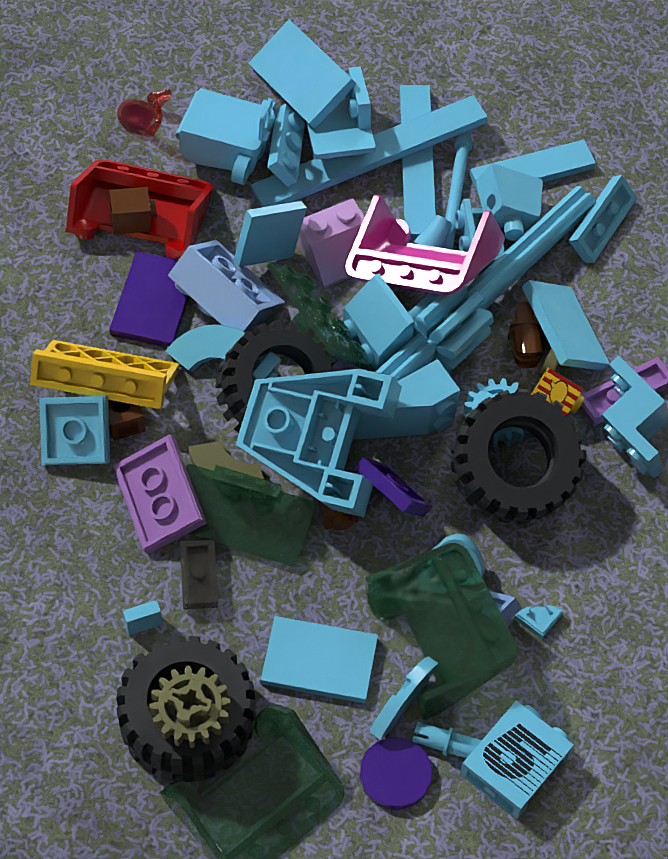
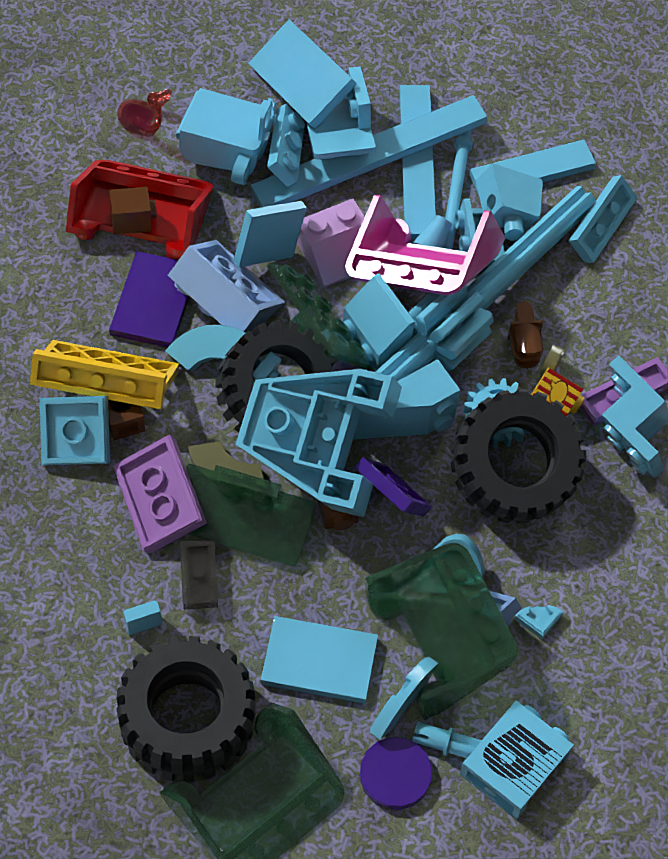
olive gear [149,666,231,748] -> none
medium azure tile [522,280,610,371] -> none

